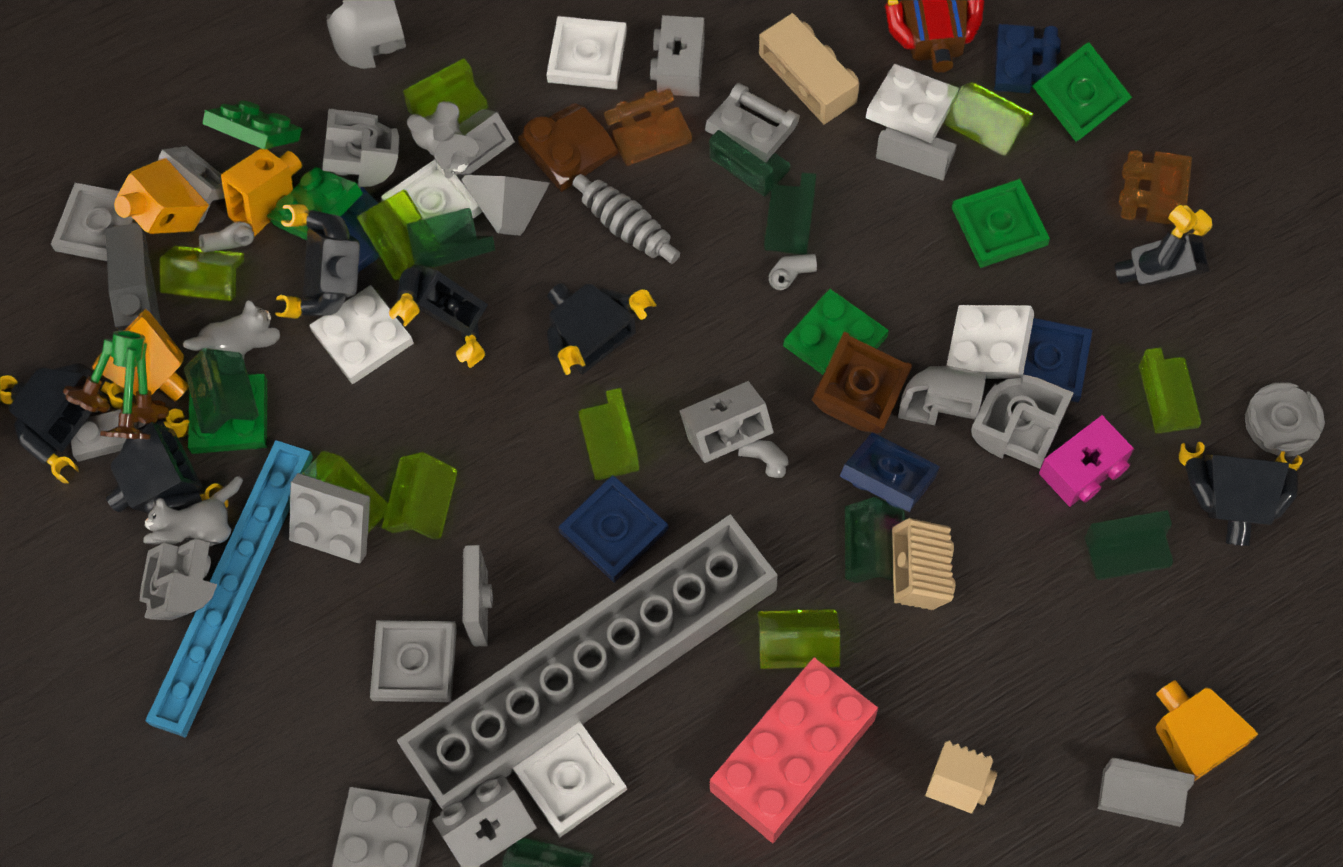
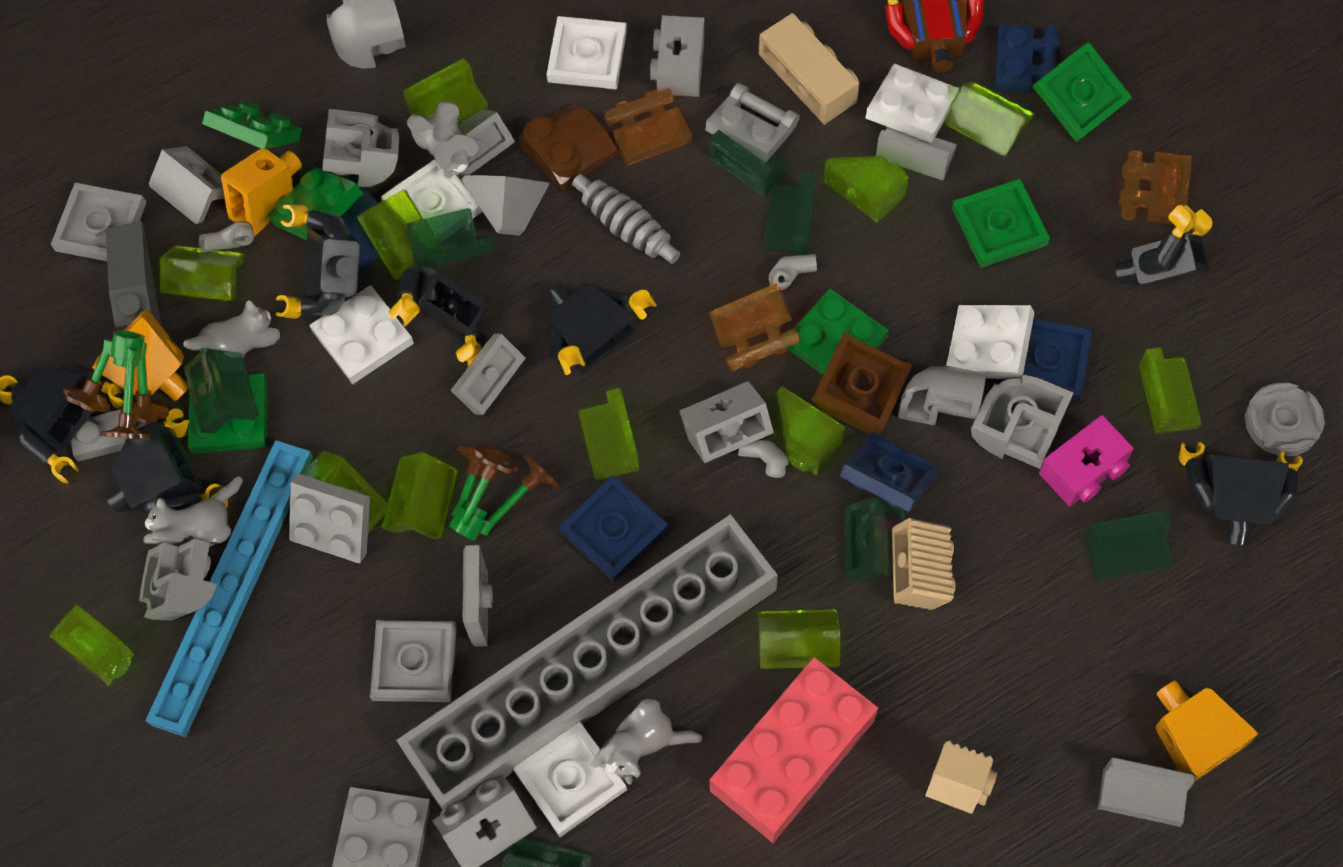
light orange torso [114,158,209,234] -> none
none -> clear neon green slope [49,604,134,686]
none -> plant [449,444,560,541]
none -> light grey plate [450,333,525,415]
none -> light grey animal [590,699,703,784]
none -> clear orange plate [709,283,800,371]
none -> clear neon green slope [776,386,845,476]
none -> clear neon green slope [823,156,909,223]

